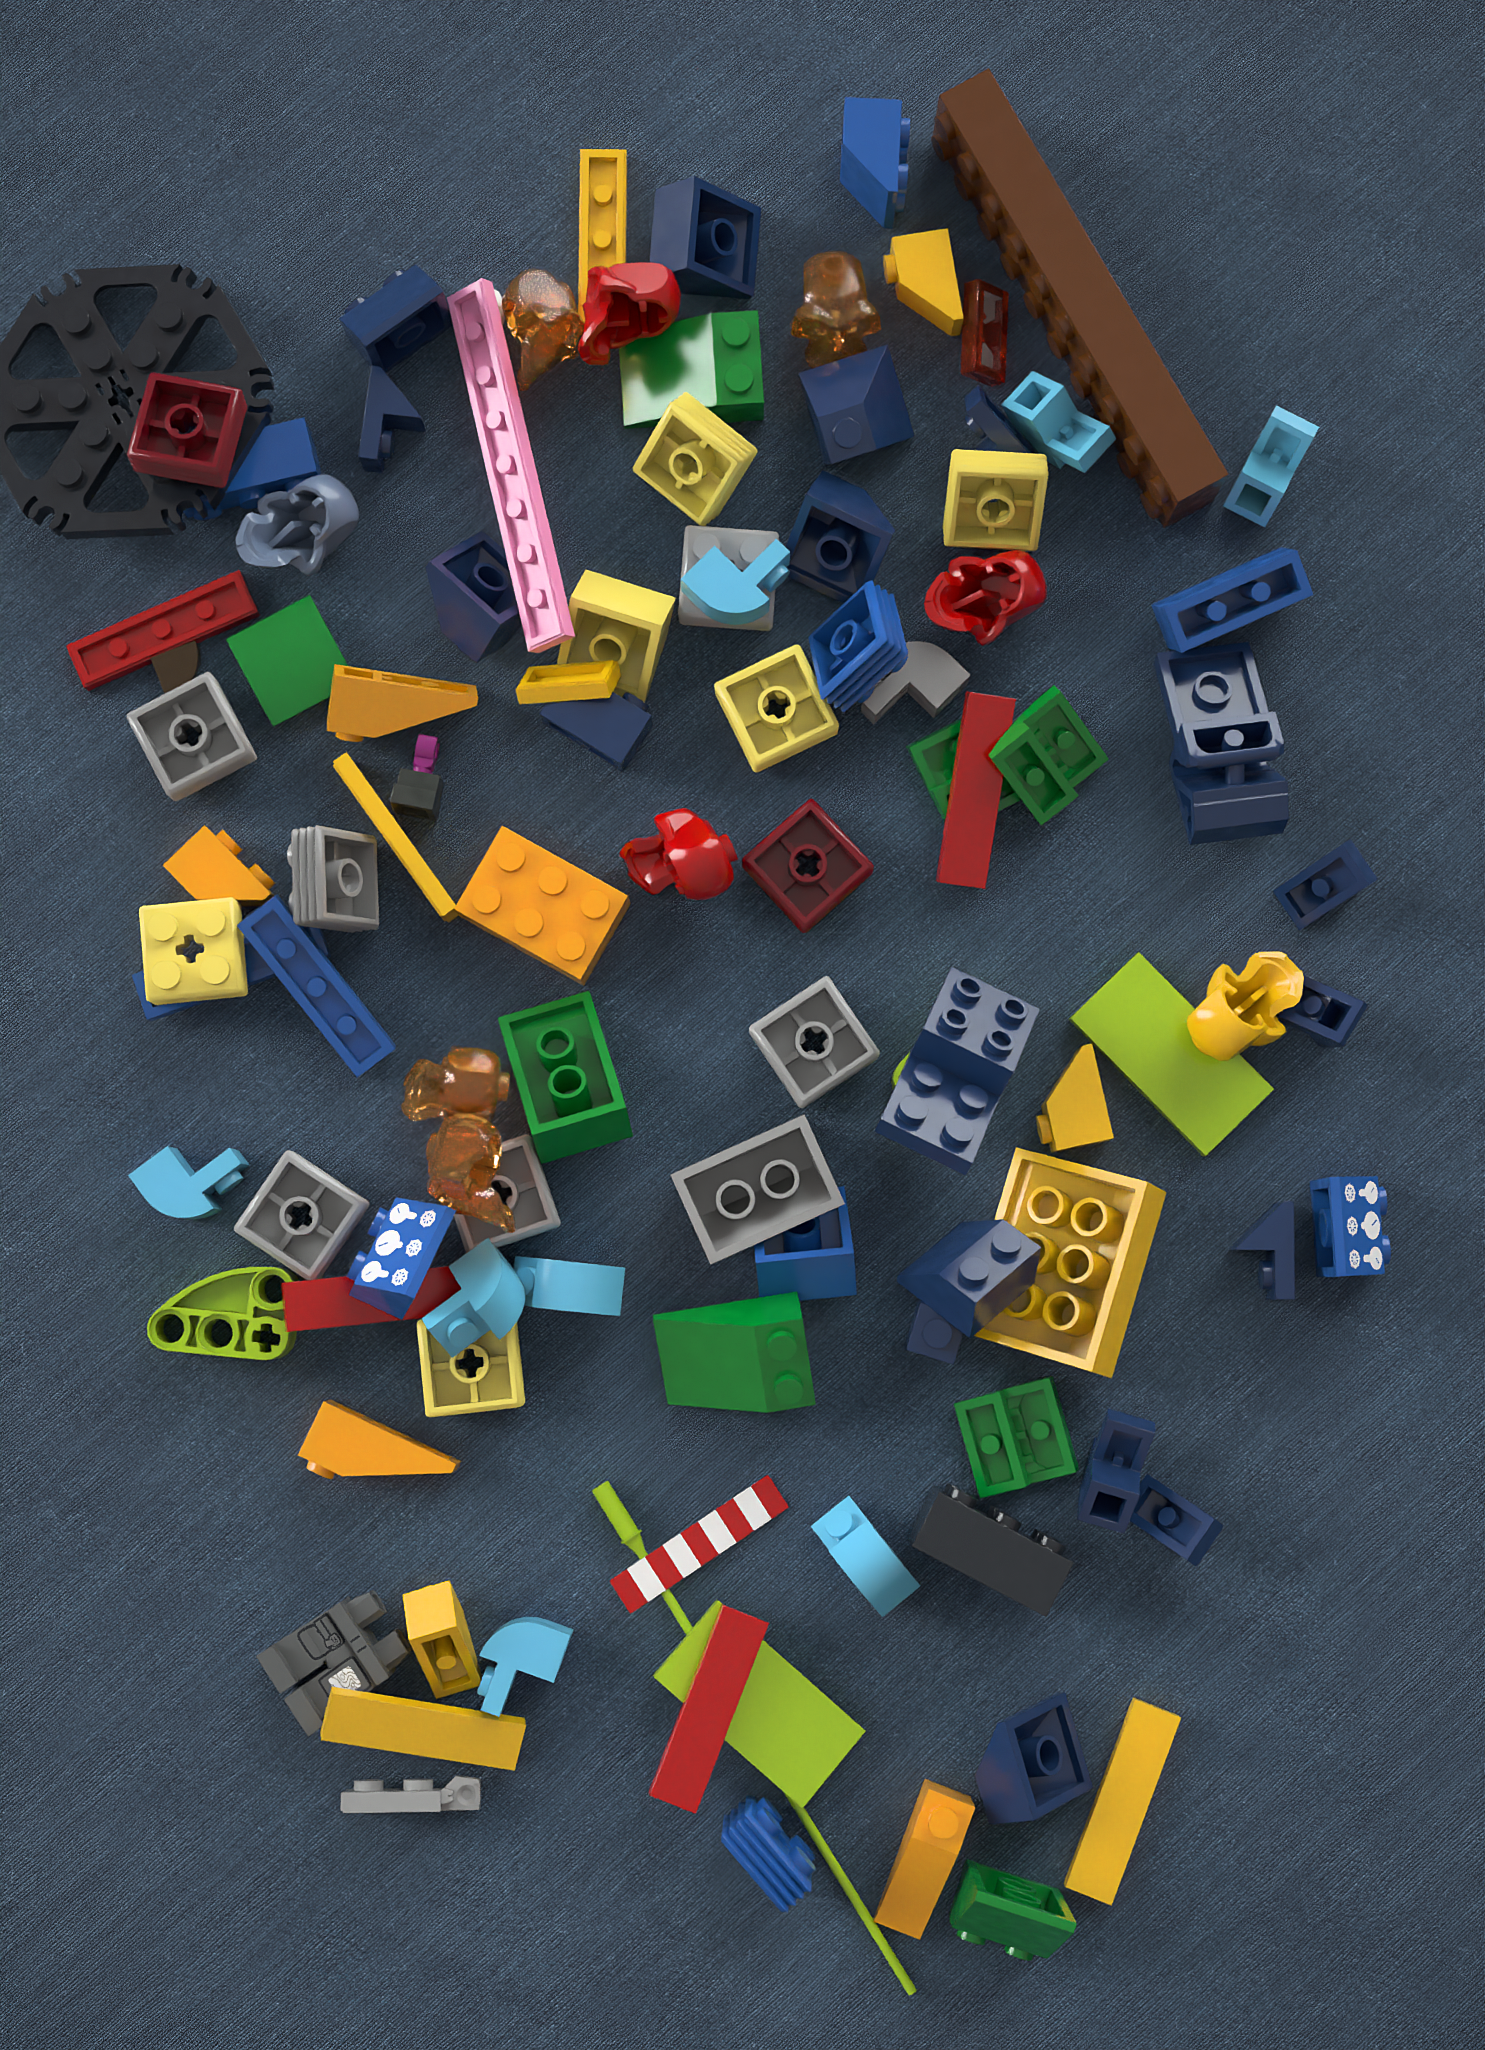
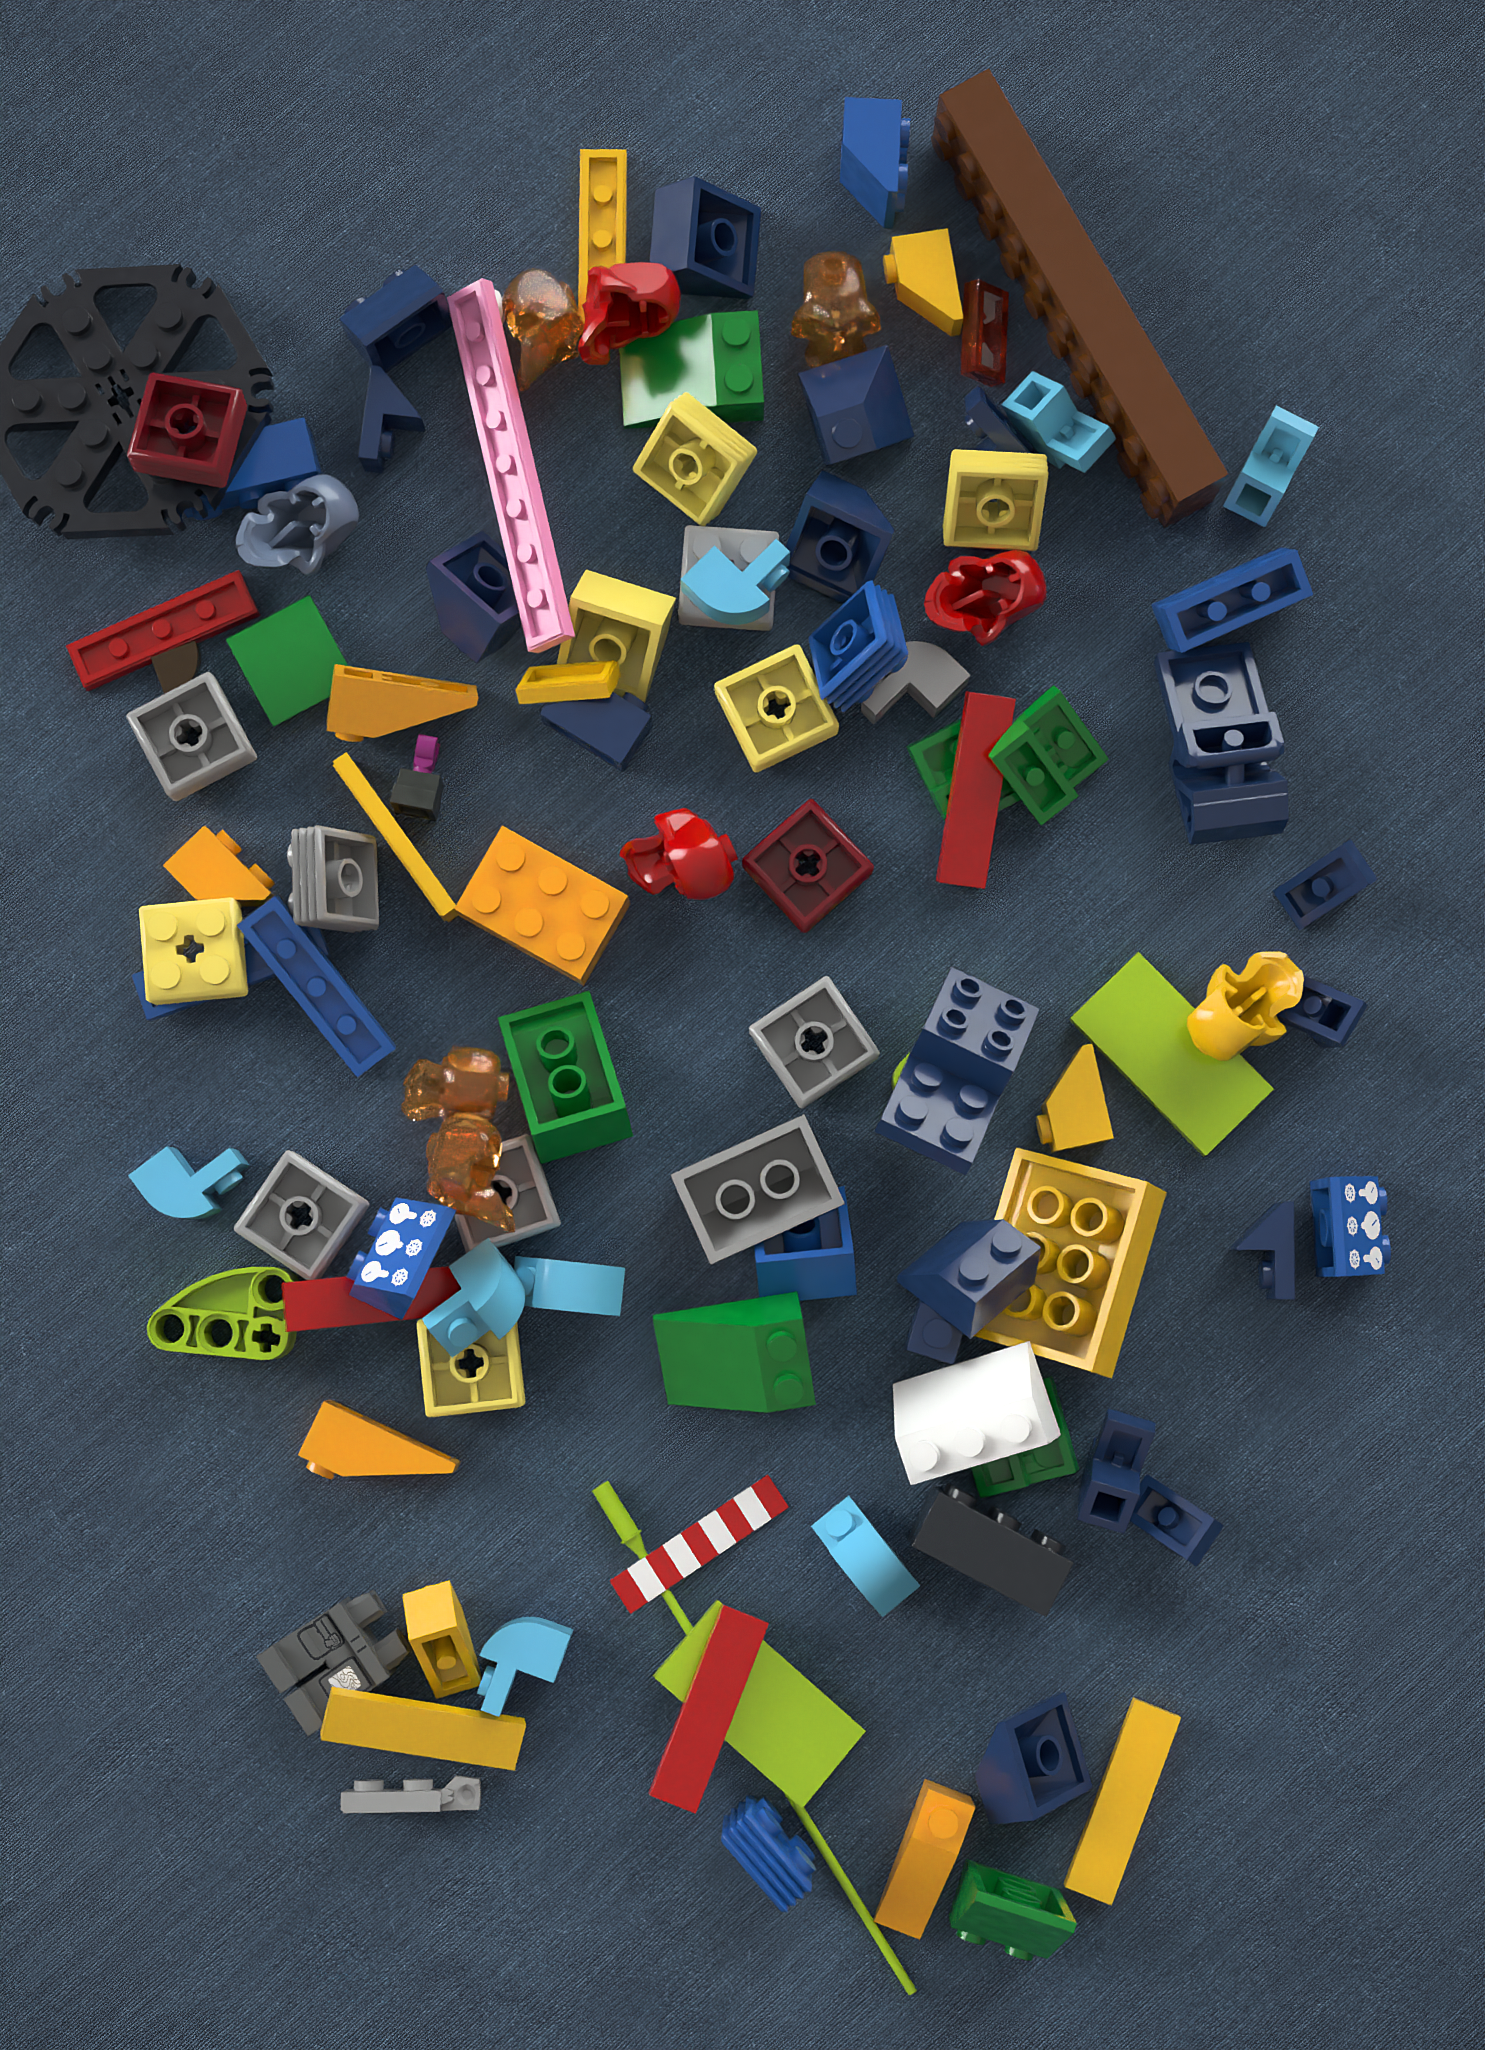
none -> white slope [893,1341,1061,1485]

